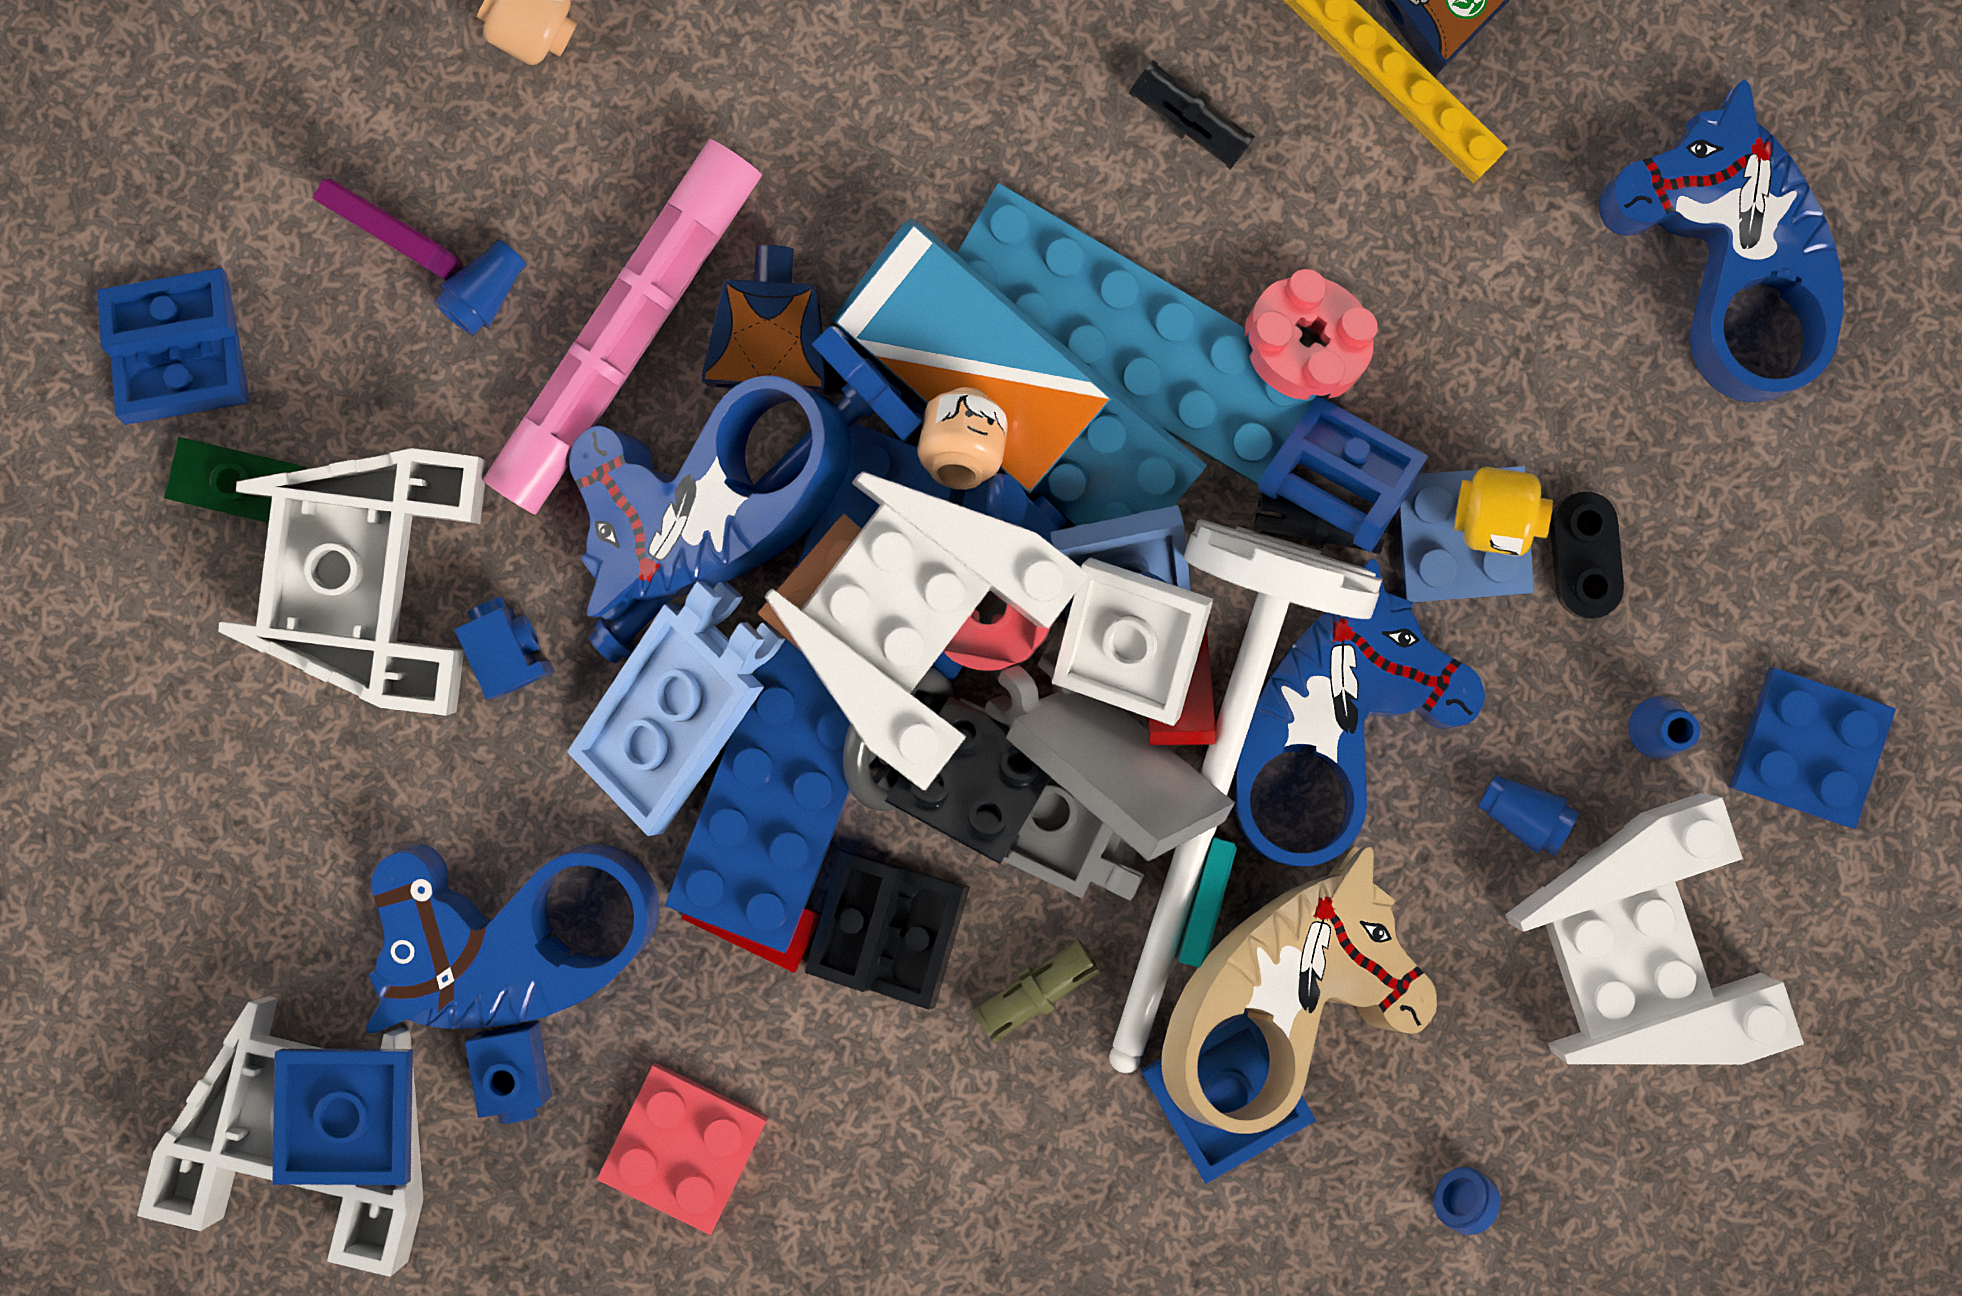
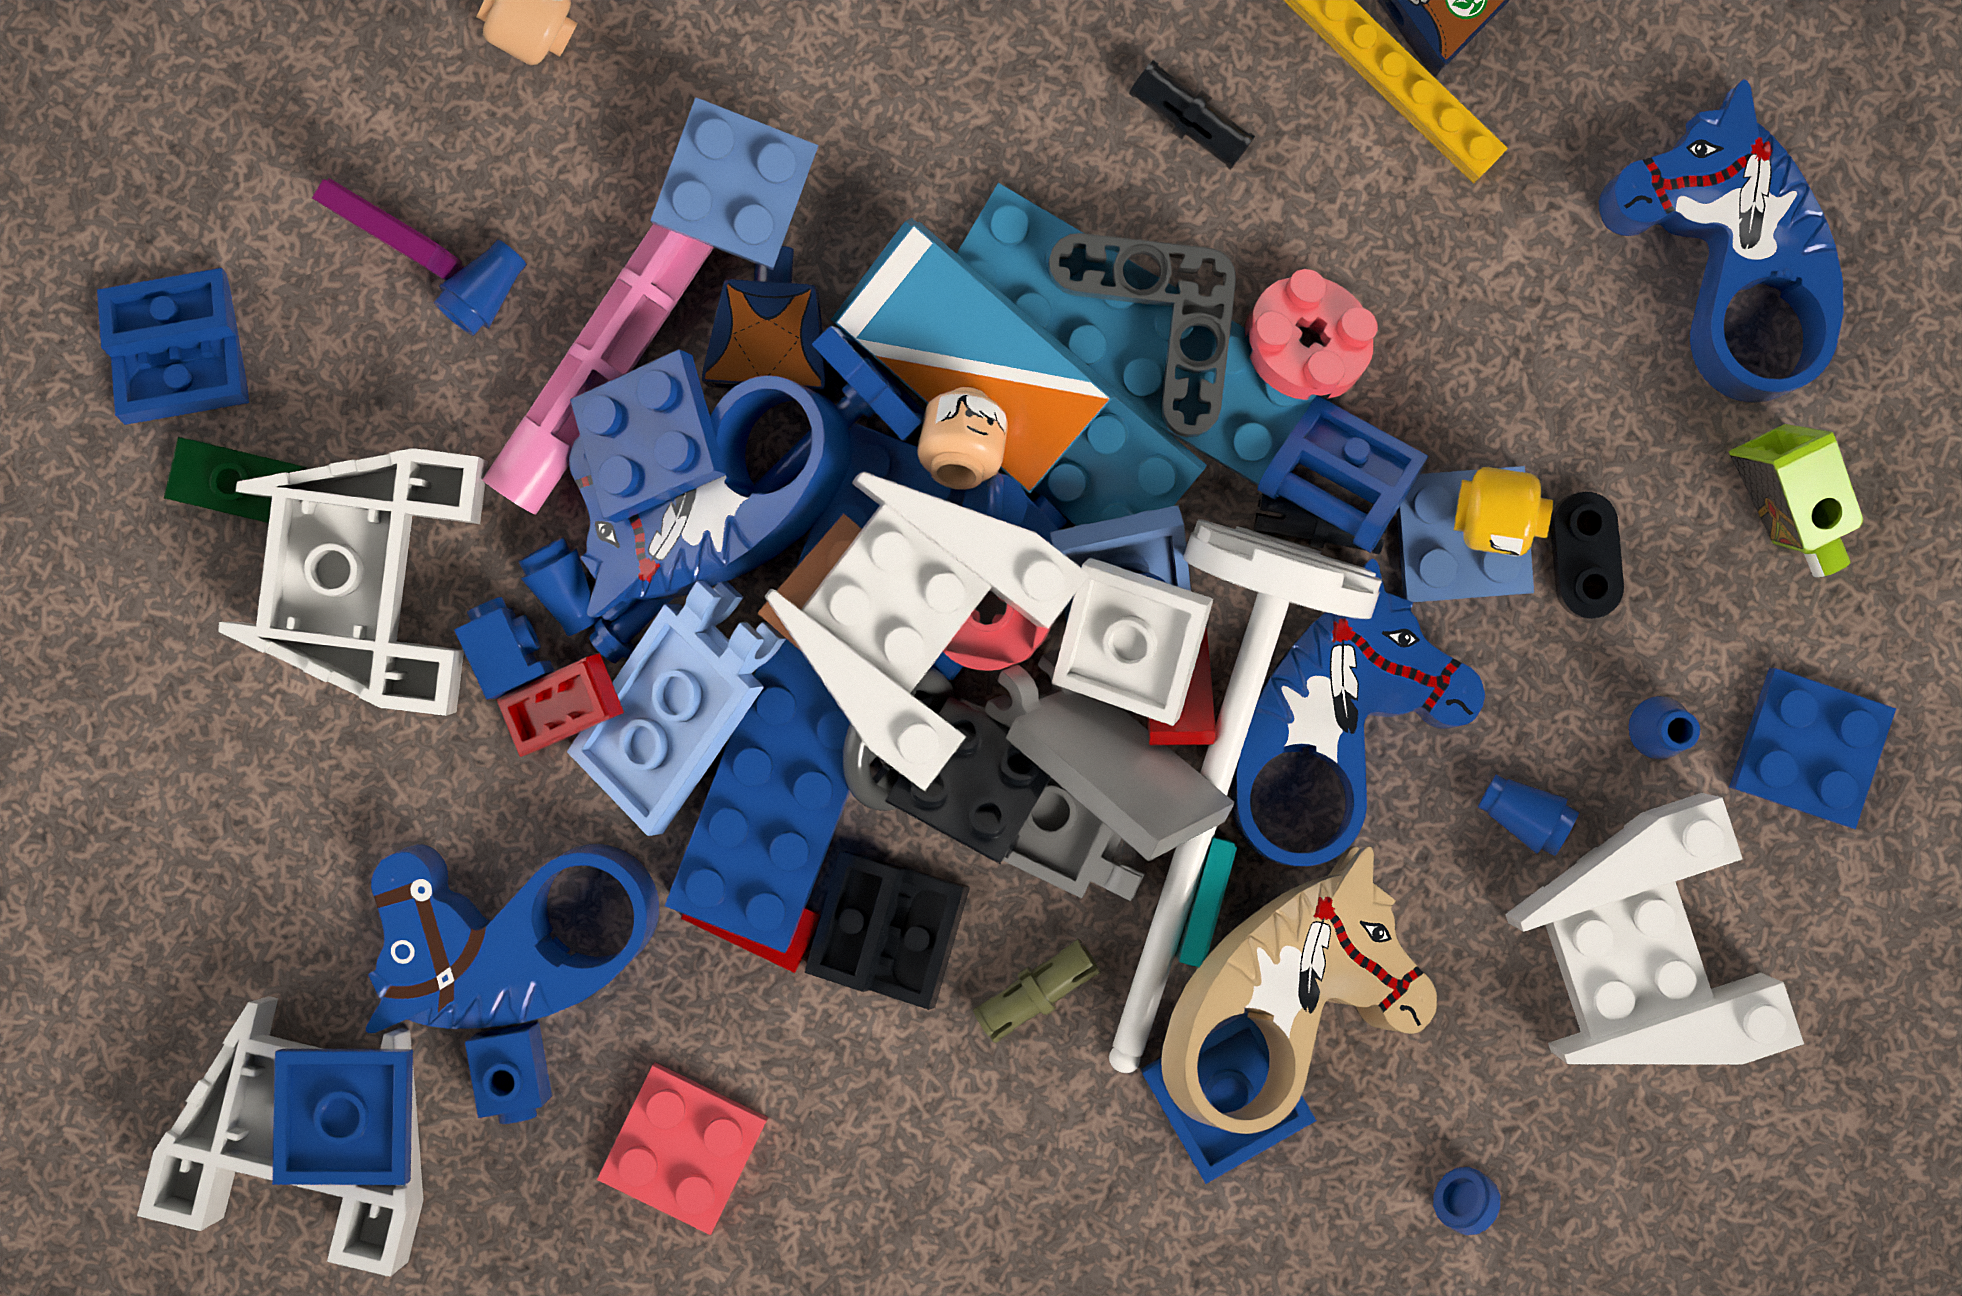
none -> red plate [496,653,624,757]
none -> blue cone [518,537,601,636]
none -> plate [570,349,727,523]
none -> medium blue plate [650,97,819,270]
none -> dark grey beam [1048,233,1236,438]
none -> torso [1728,424,1863,577]

